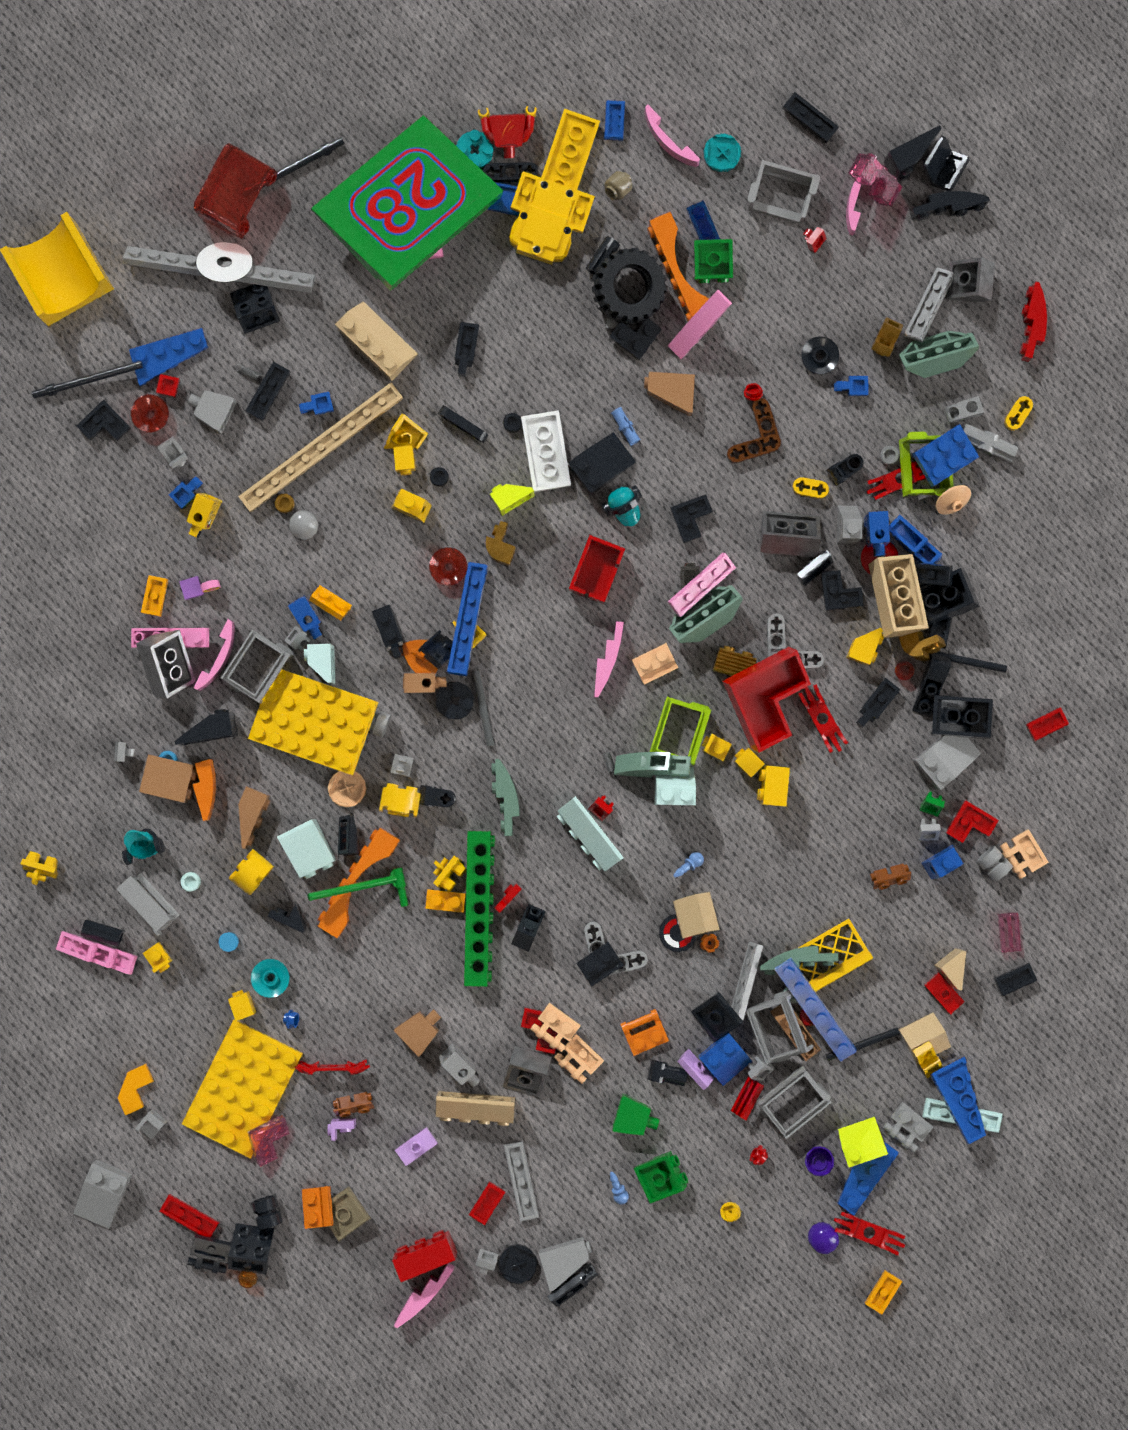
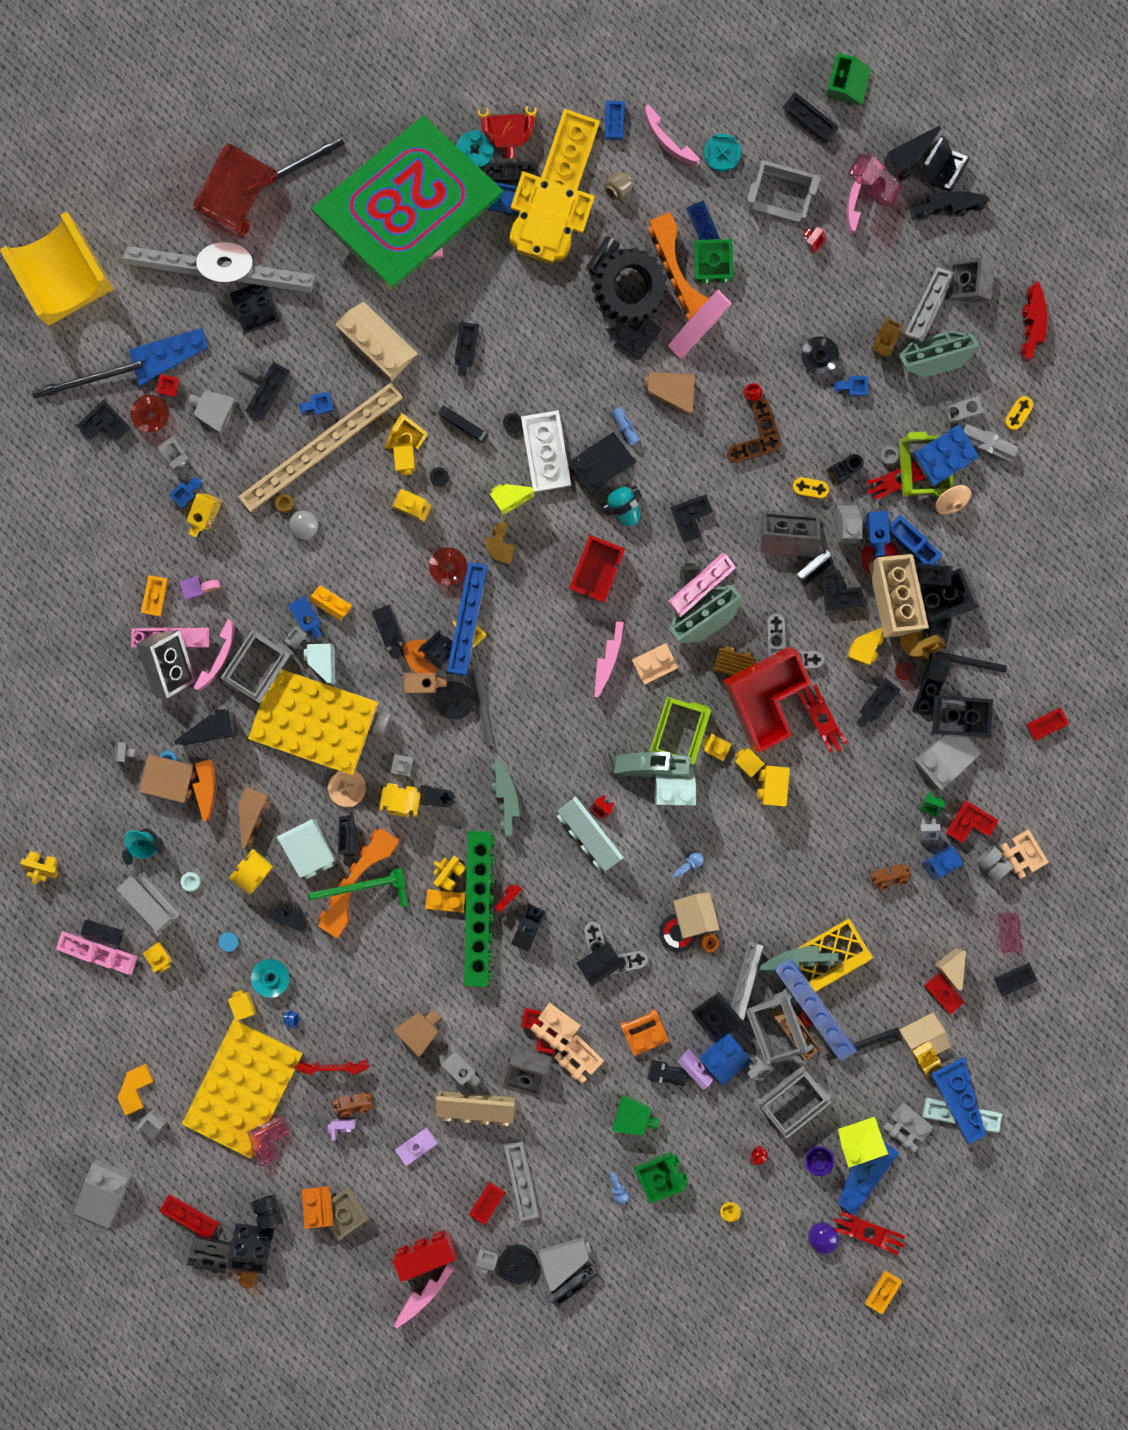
red tile [731,1077,764,1120] -> none
none -> green slope [825,52,871,106]

